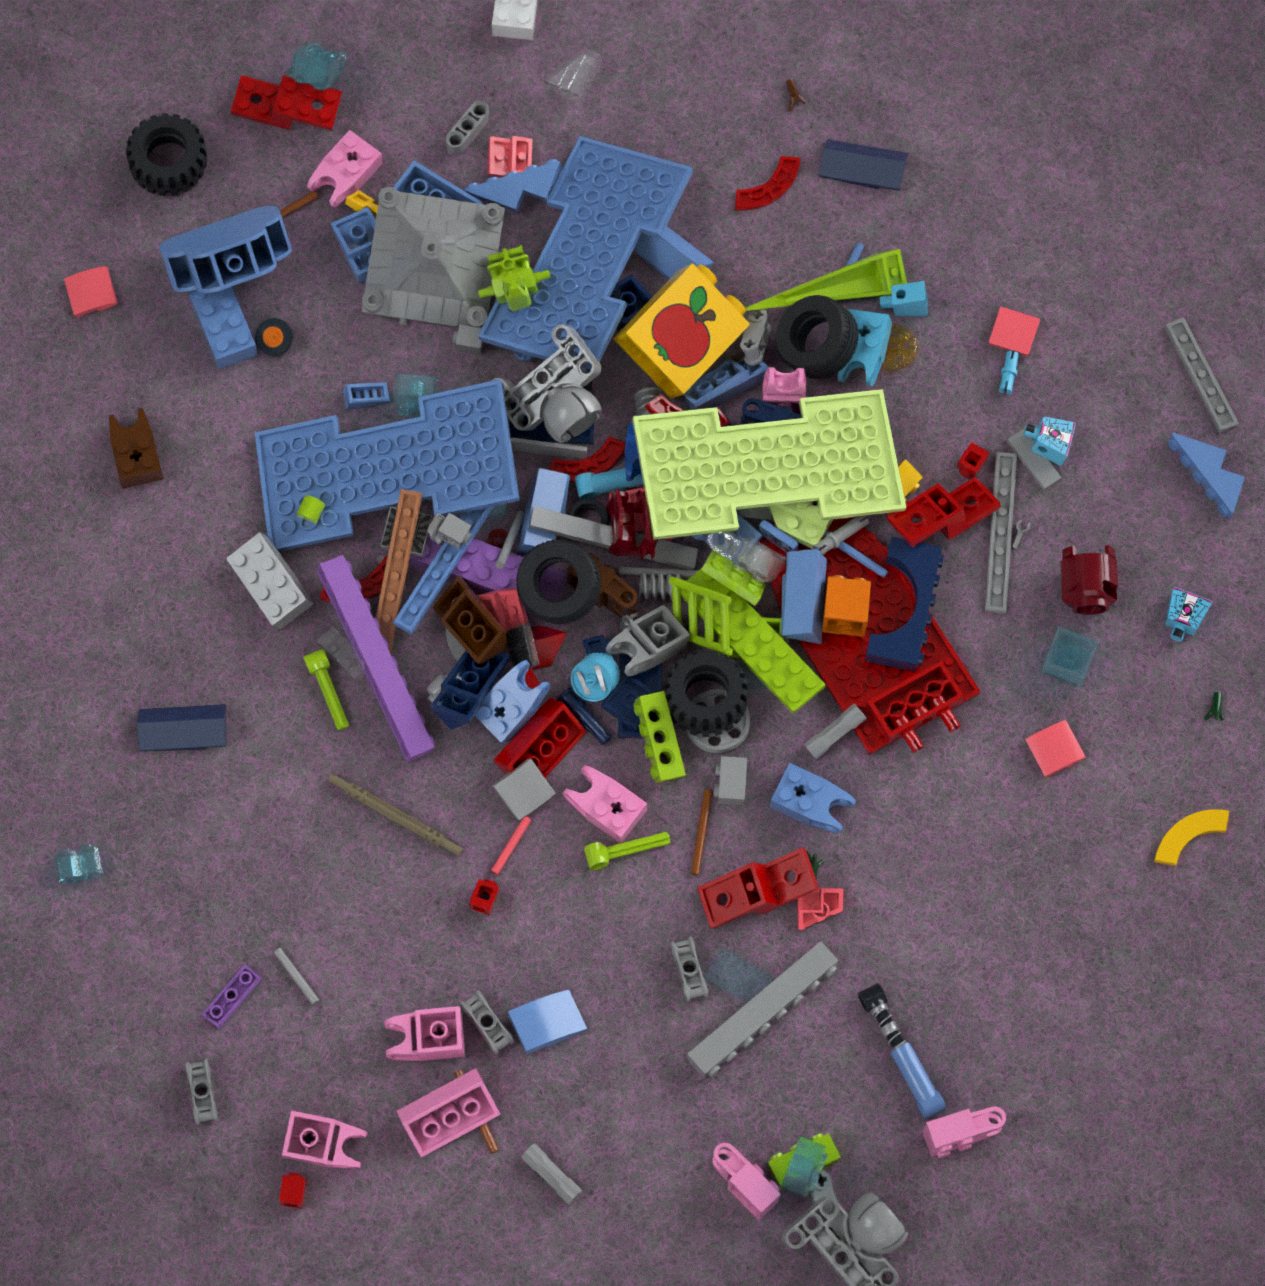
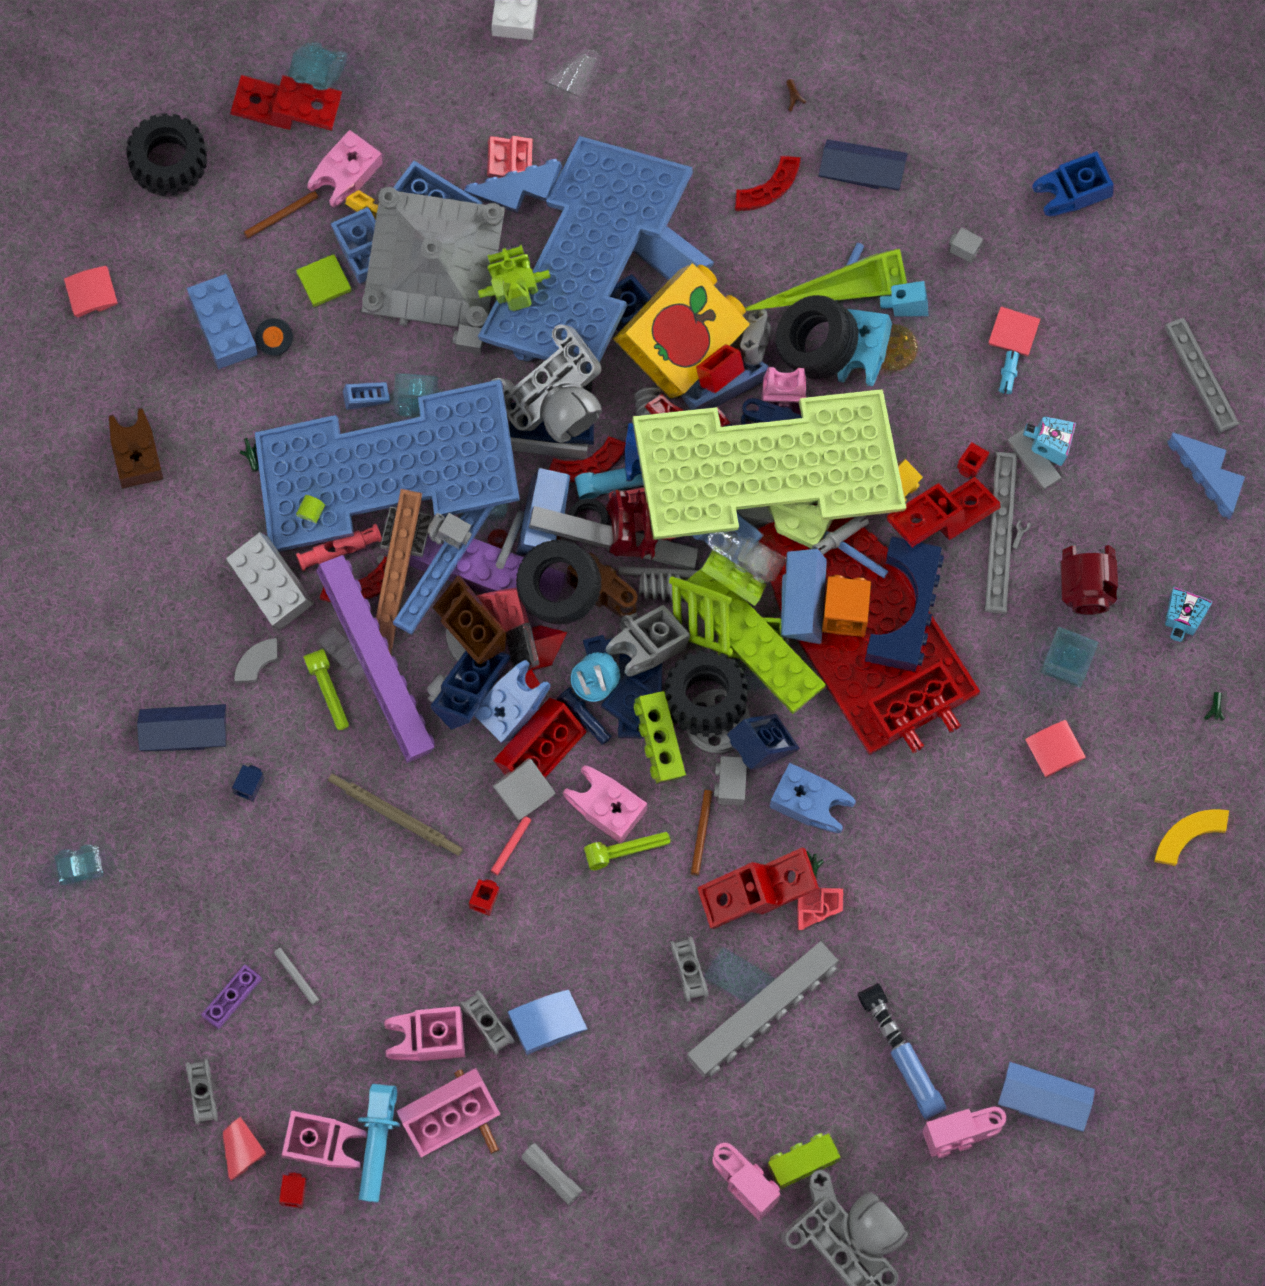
medium blue brick [159,206,292,293] -> none
light grey beam [446,101,489,156] -> none
medium blue tile [758,520,798,553] -> none
clear light blue brick [782,1136,828,1197] -> none
light grey axle [804,703,867,759] -> none
none -> coral slope [223,1117,266,1181]
none -> dark blue brick [232,765,264,802]
none -> light grey tile [234,638,278,683]
none -> dark green bar [240,438,259,472]
none -> lime tile [296,254,351,307]
none -> coral piece [296,524,382,572]
none -> medium azure piece [358,1084,401,1202]
none -> red brick [696,344,745,394]
none -> dark blue slope [727,714,800,769]
none -> light grey brick [949,227,983,263]
none -> medium blue slope [998,1062,1095,1132]
none -> blue brick [1032,151,1114,216]

